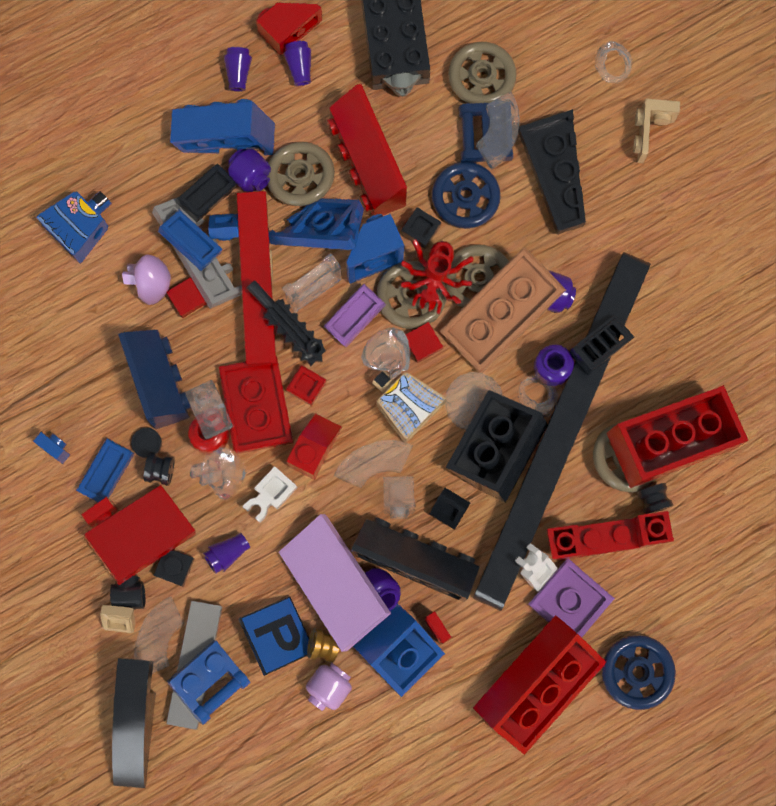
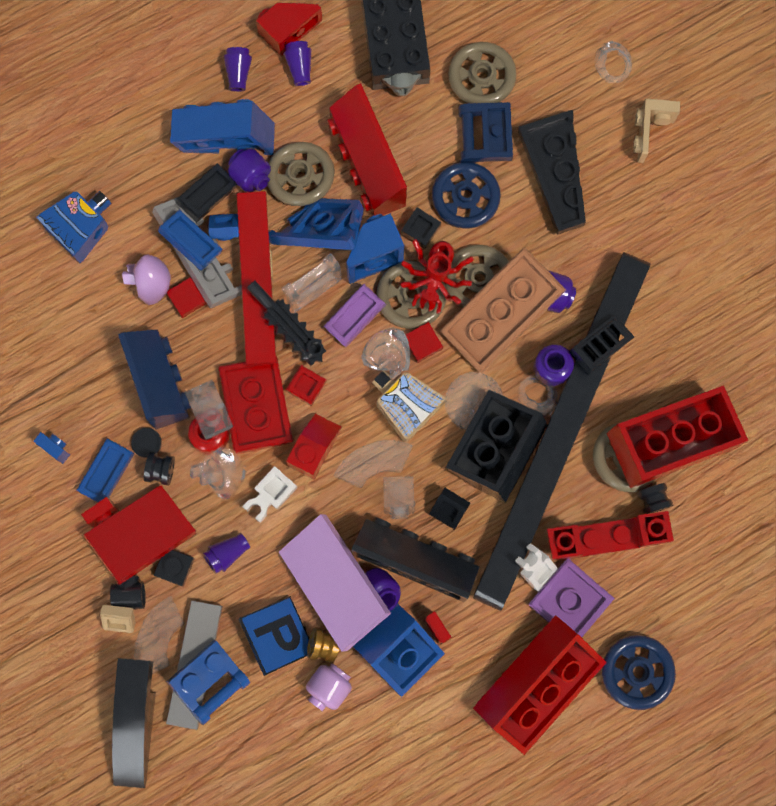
clear tile [476,91,520,170] -> none

